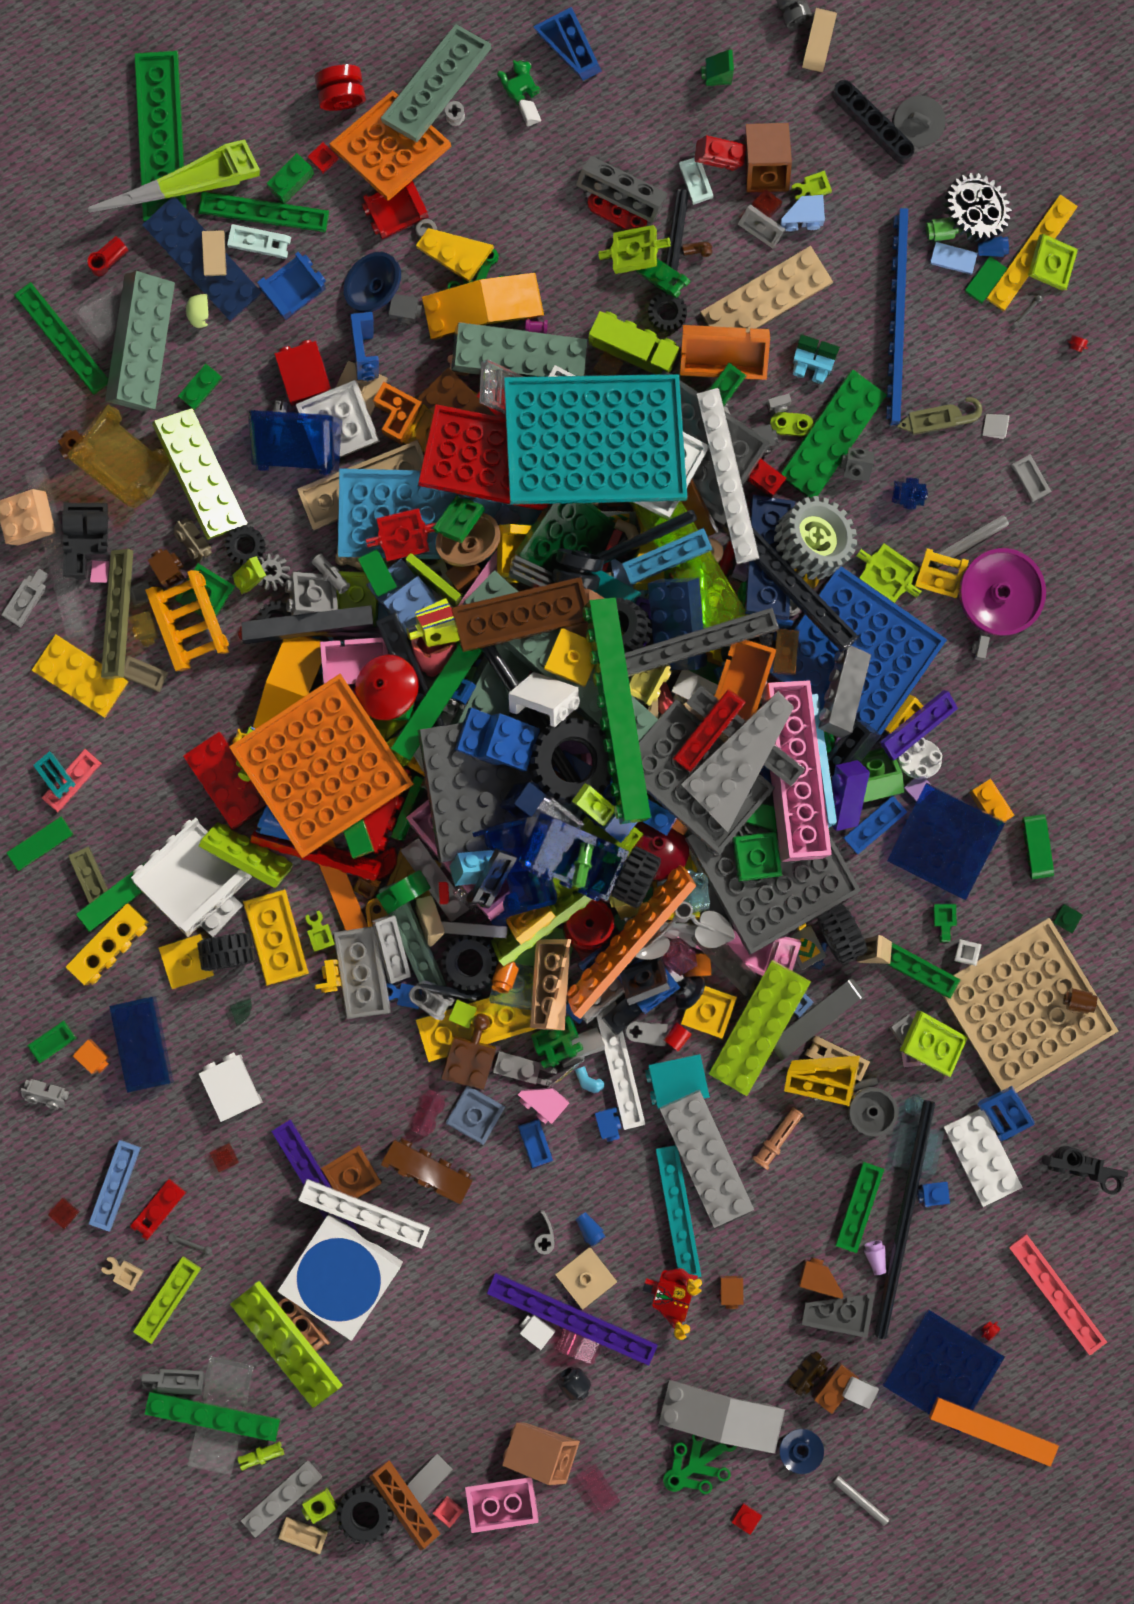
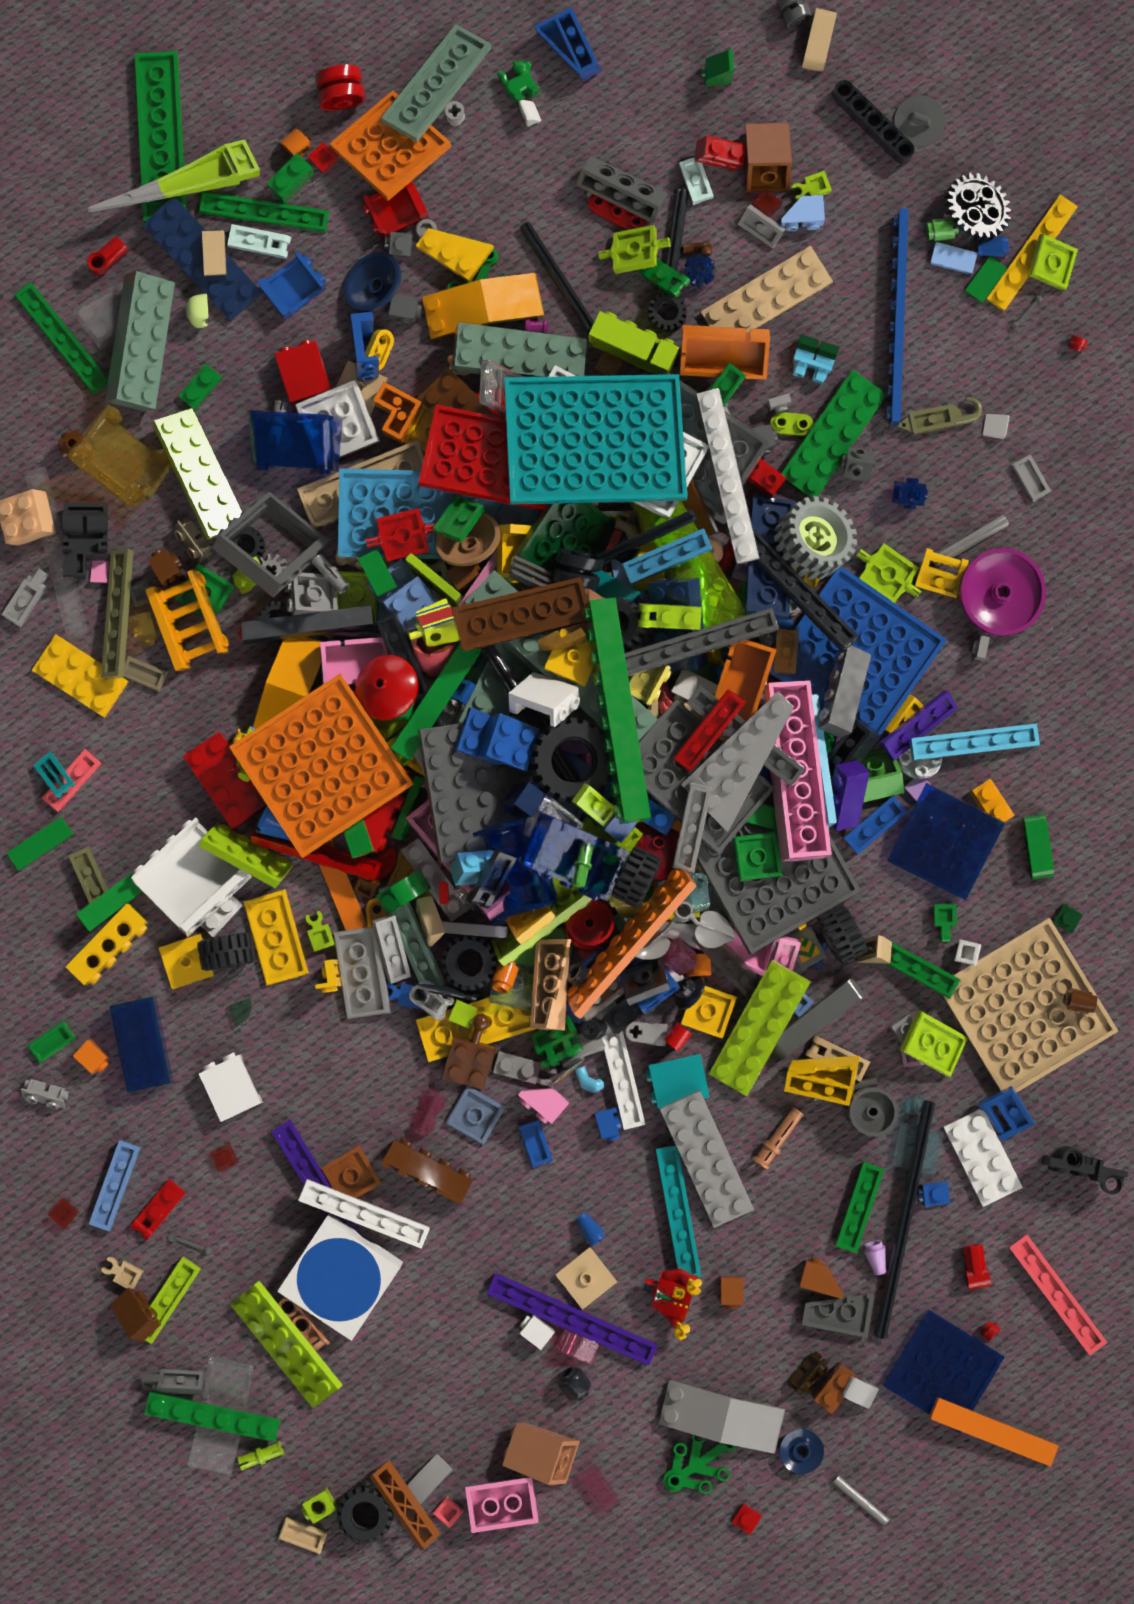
light grey plate [241,1460,323,1538] -> none
light grey panel [535,1210,555,1254] -> none
none -> reddish brown brick [110,1287,161,1342]
none -> dark grey window [212,492,329,598]
none -> orange brick [279,128,312,157]
none -> yellow plate [365,329,394,370]
none -> dark grey brick [384,232,412,256]
none -> black axle [520,221,594,333]
none -> pearl gold slope [537,628,586,651]
none -> black tile [568,964,589,987]
none -> black bush [581,1018,608,1040]
none -> lime plate [638,604,702,630]
none -> light grey tile [672,782,713,873]
none -> clear blue brick [684,253,716,289]
none -> medium azure plate [909,723,1040,761]
none -> red piece [963,1244,991,1290]

